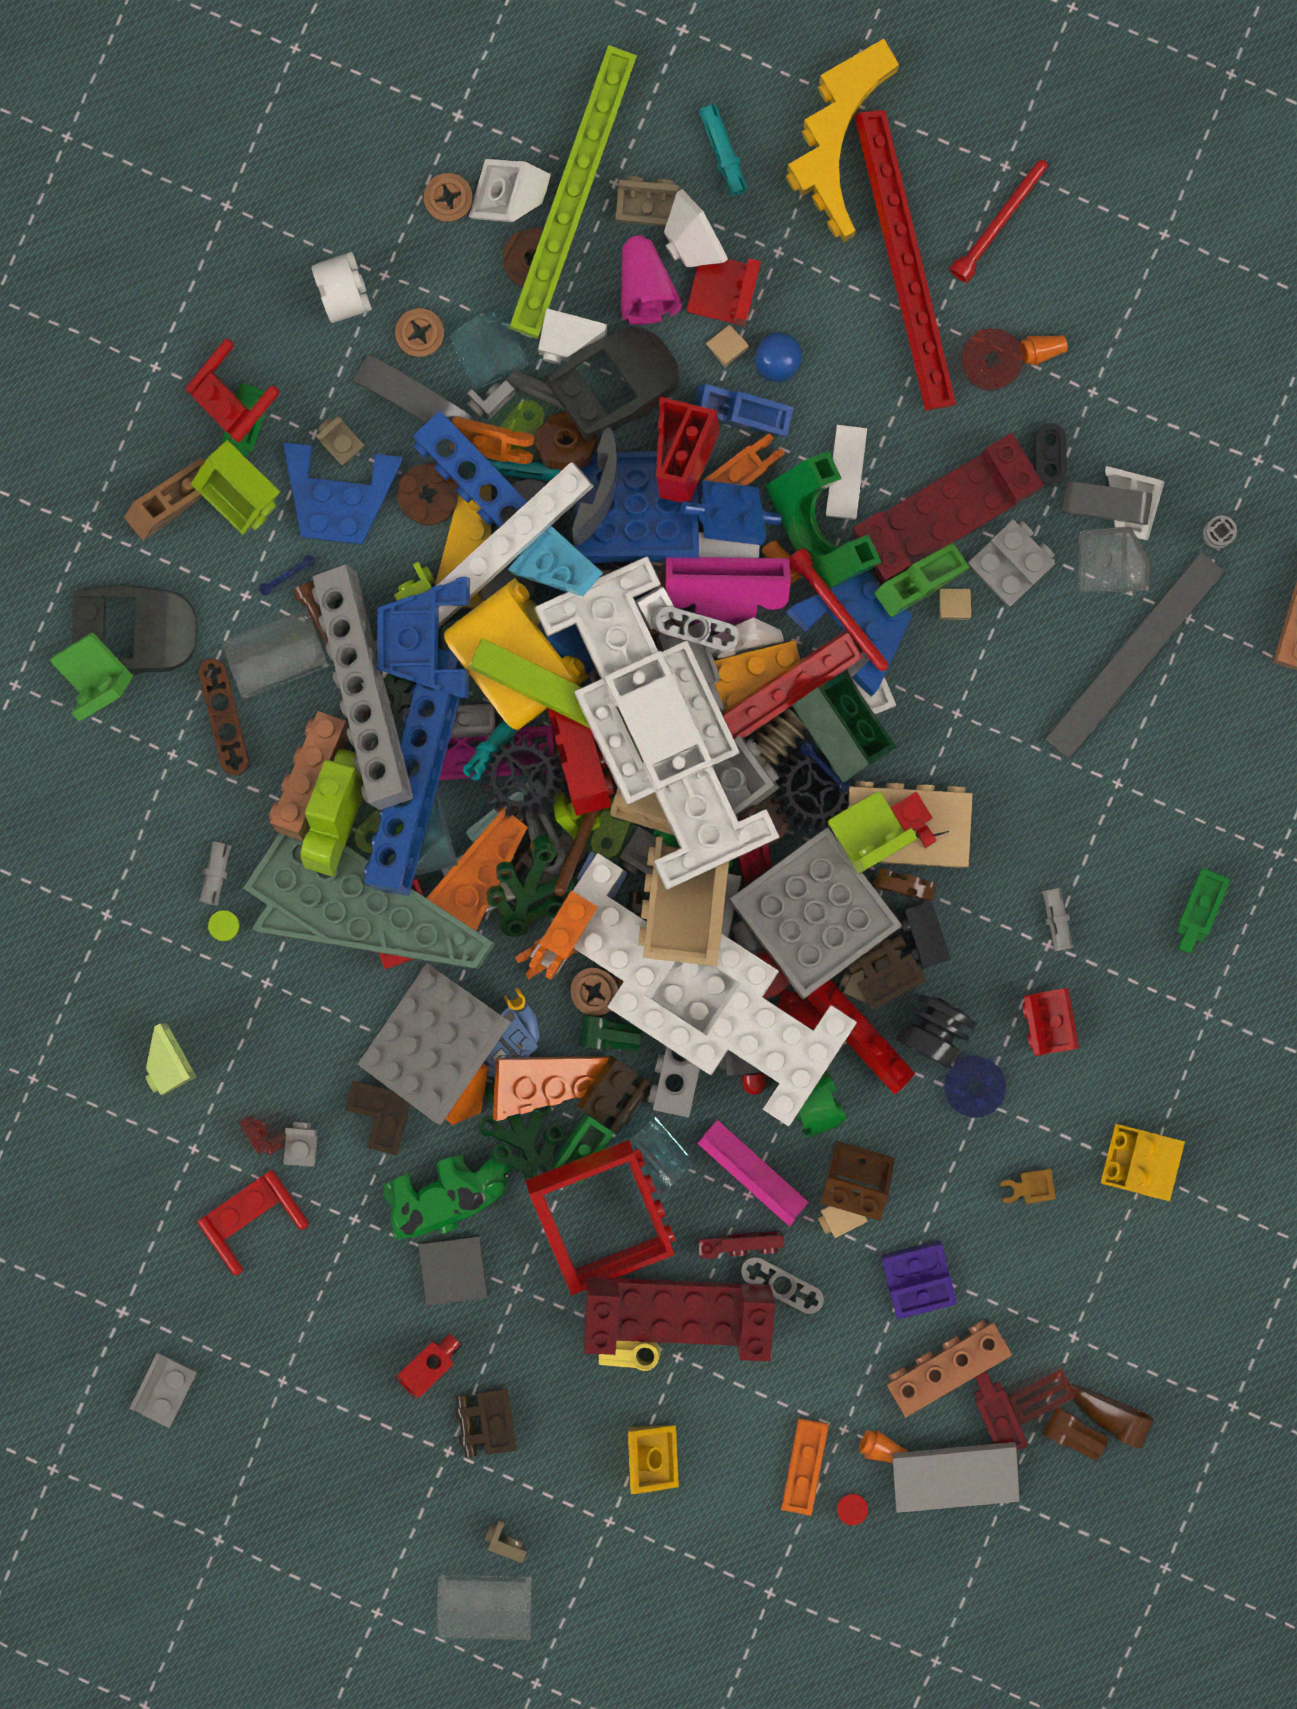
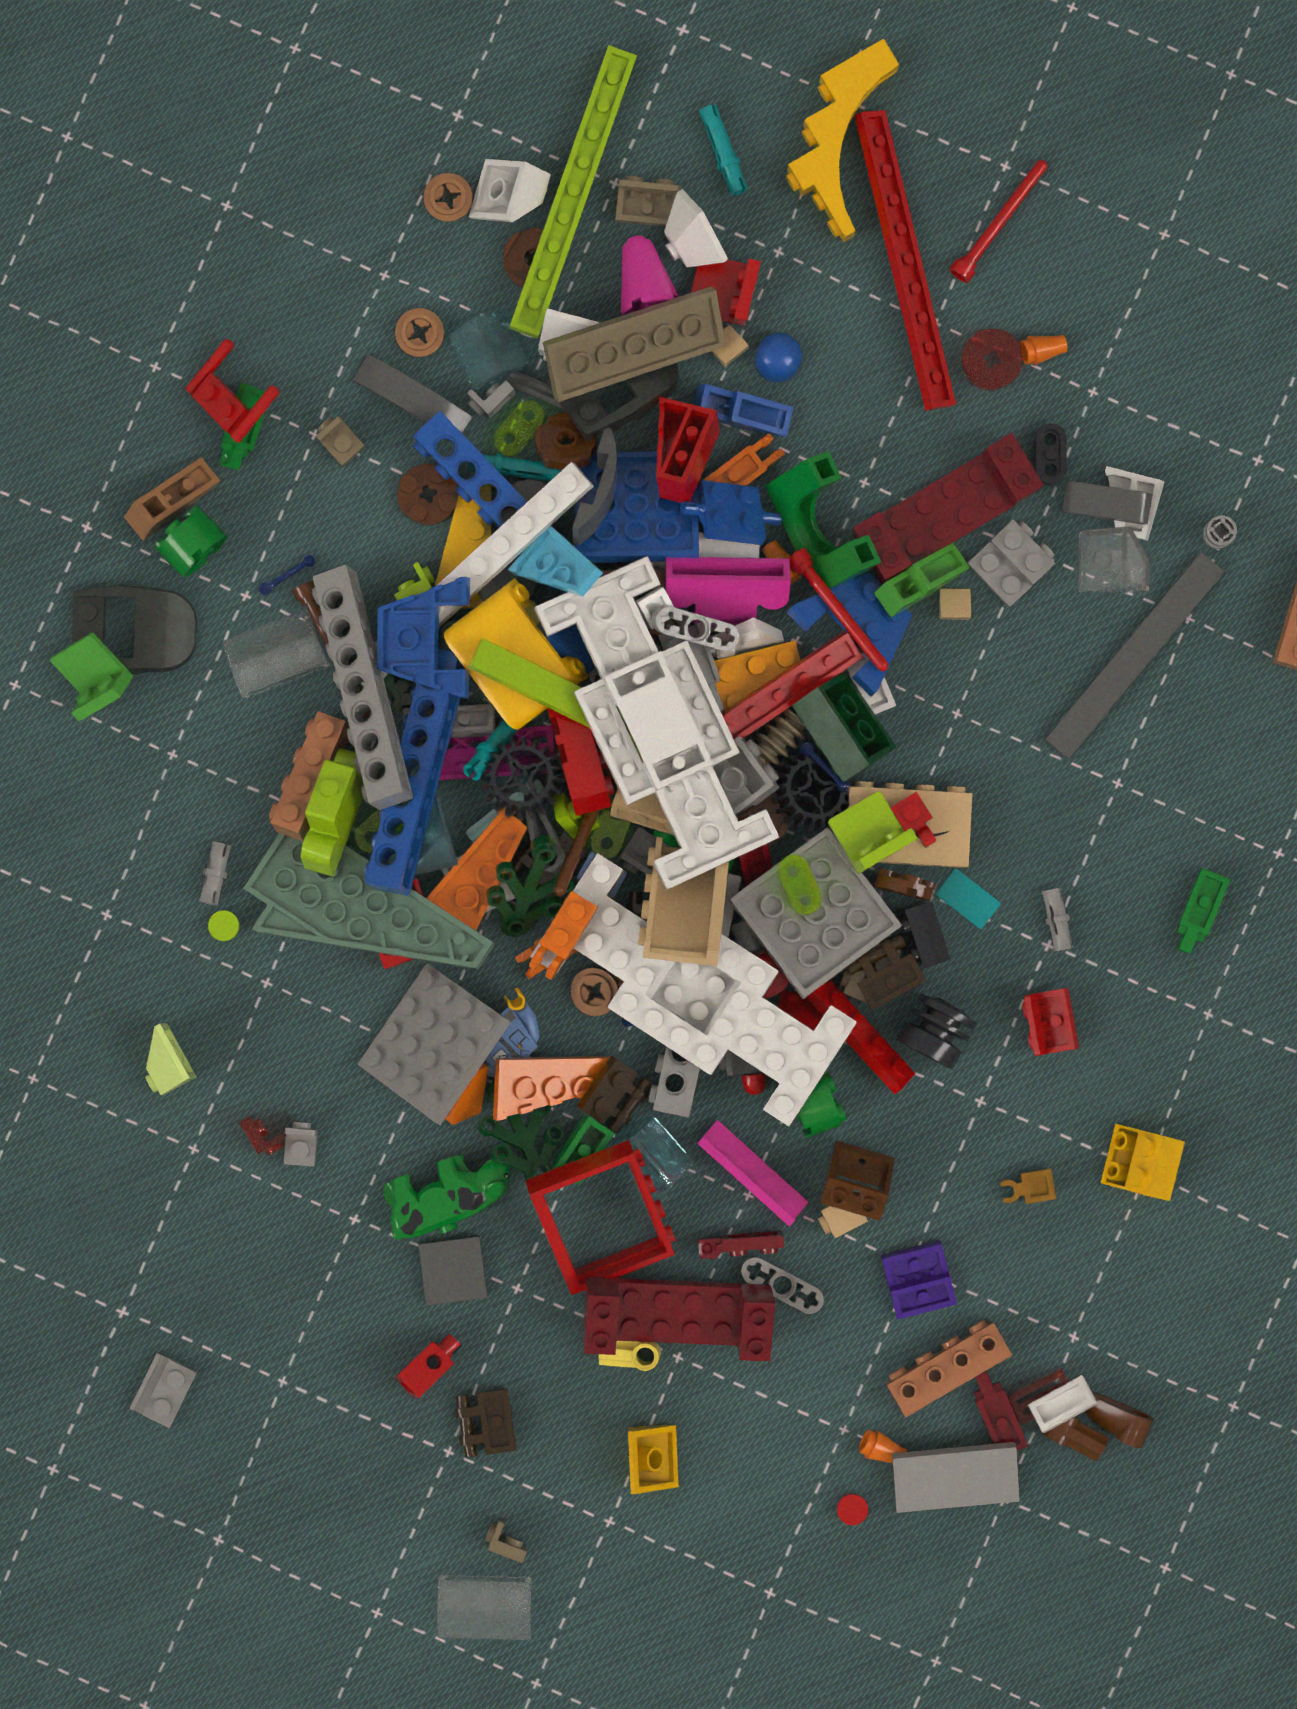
lime window [191,440,280,535] -> none
red plate [197,1170,309,1276] -> none
reddish brown beam [199,659,249,776] -> none
blue wing [284,442,403,545] -> none
white brick [311,252,372,323] -> none
dark brown plate [345,1080,411,1156] -> none
orange hinge [450,416,534,464] -> none
dark green piece [579,1015,642,1053] -> none
orange tile [781,1418,829,1516] -> none
white tile [826,425,867,520] -> none
clear blue plate [944,1056,1006,1118] -> none
none -> green brick [154,505,228,578]
none -> dark tan plate [543,287,726,402]
none -> clear neon green plate [777,855,822,916]
none -> teal sticker [935,868,1001,930]
none -> white tile [1028,1375,1098,1433]

